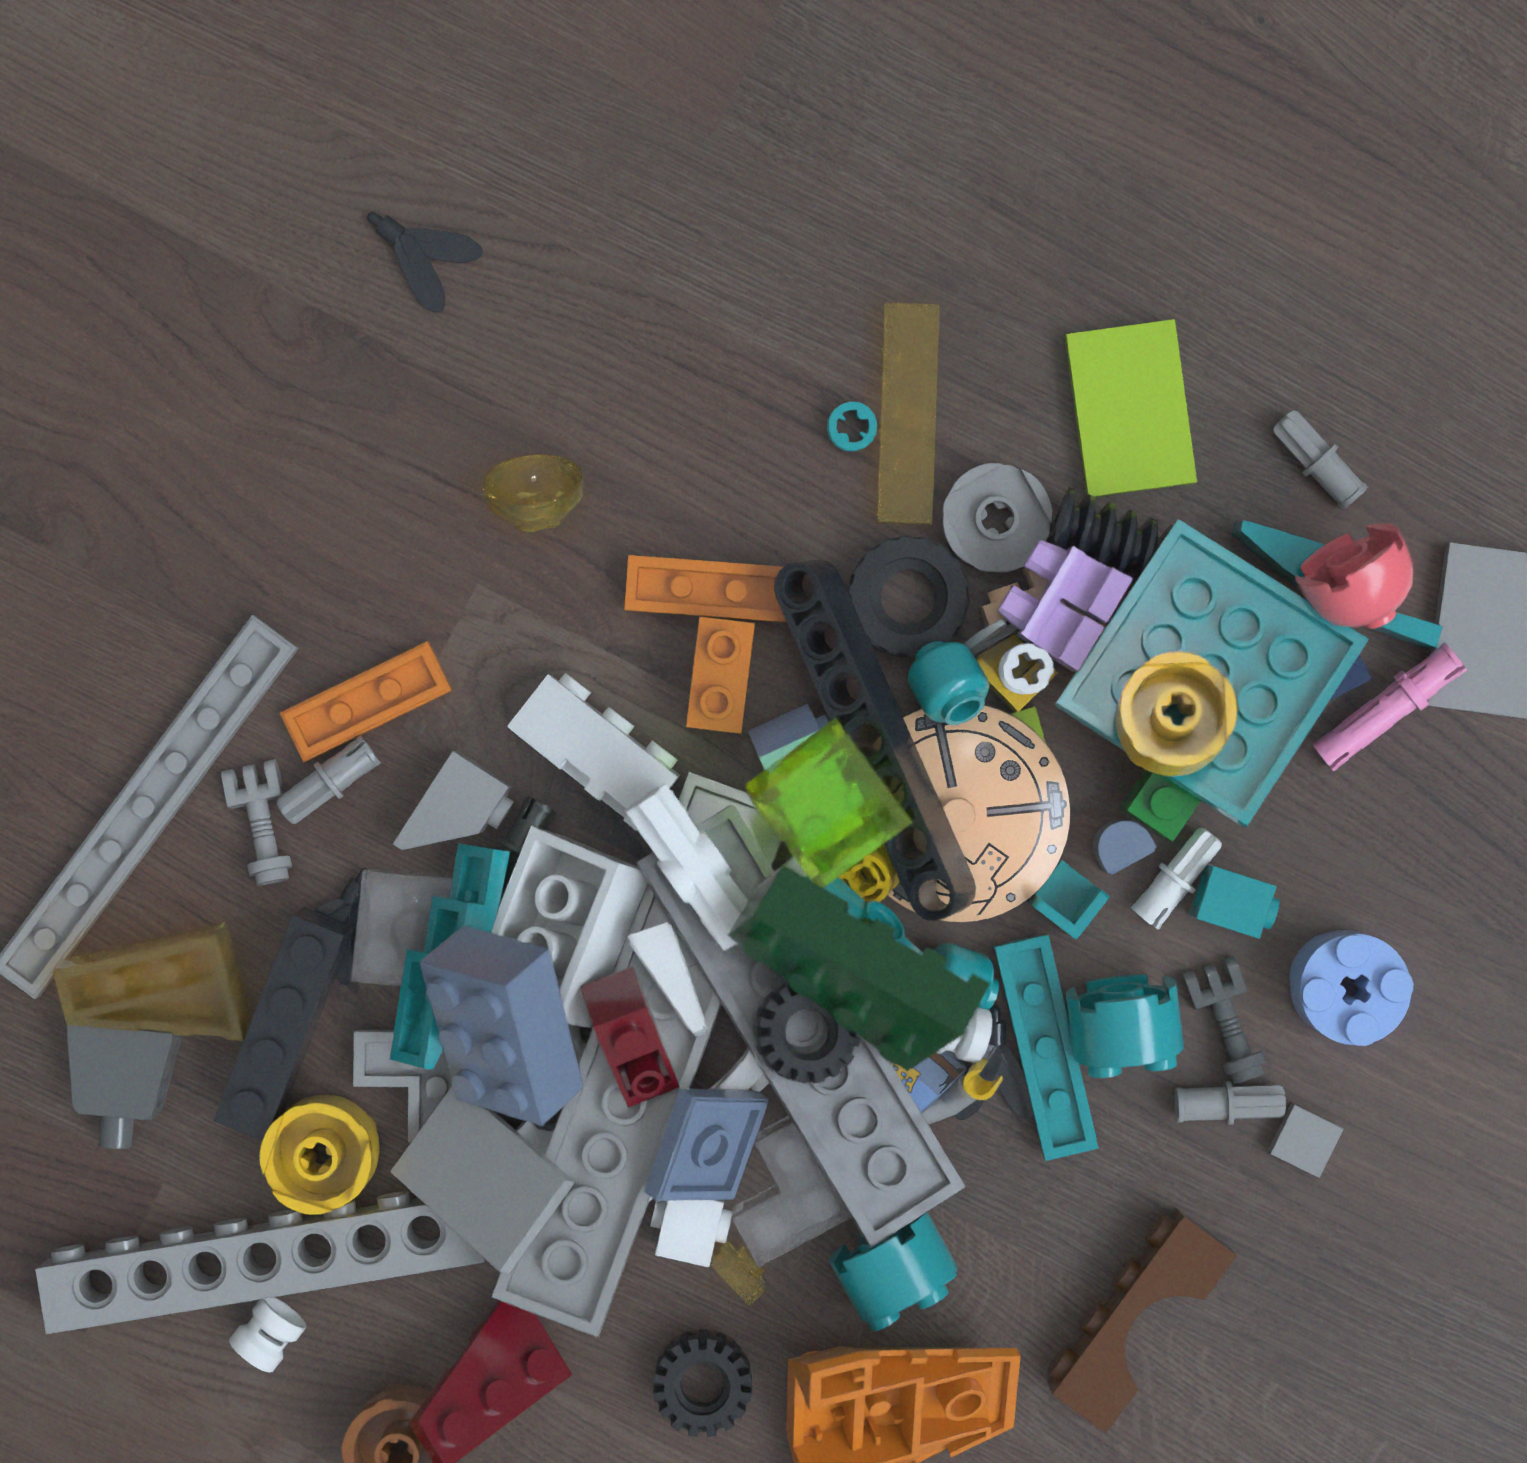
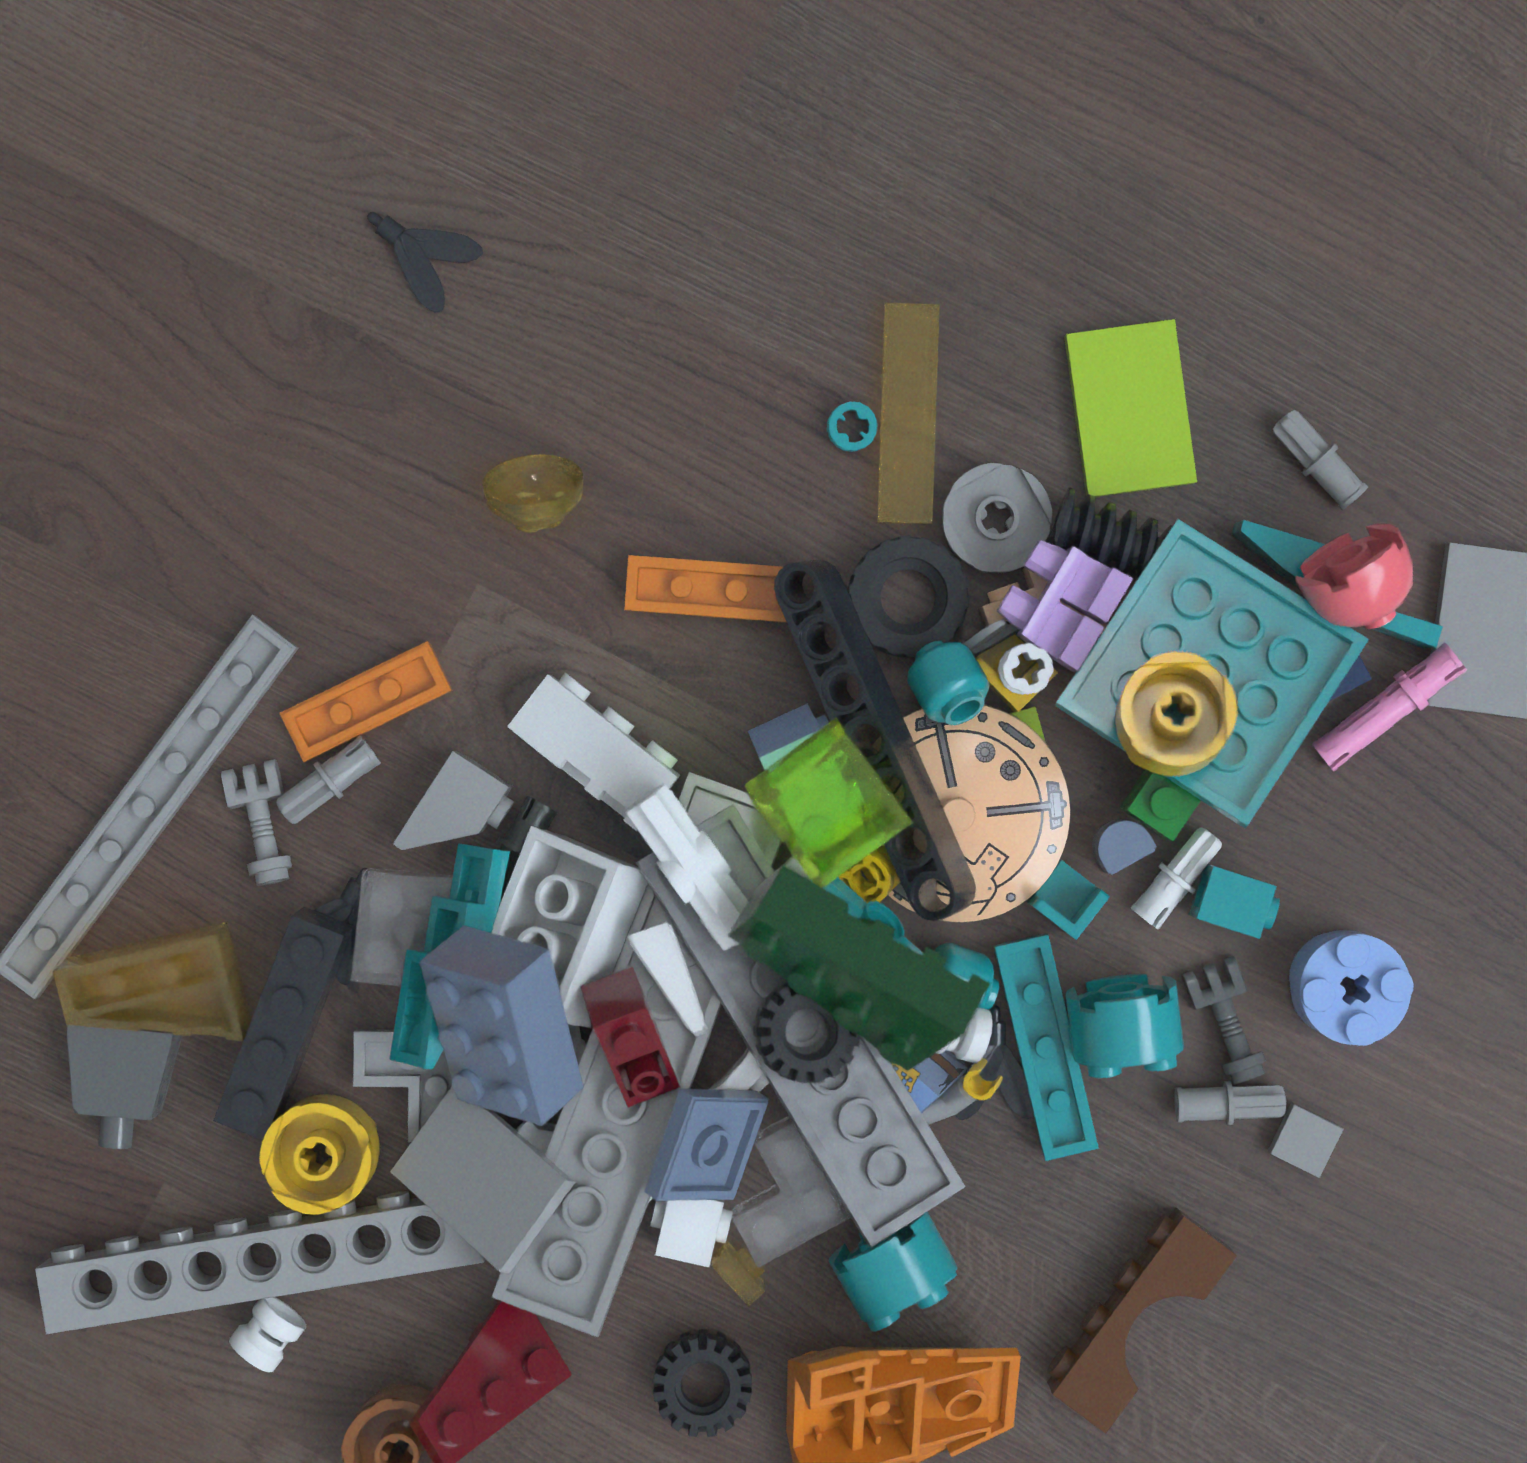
orange brick [686,617,755,734] -> none

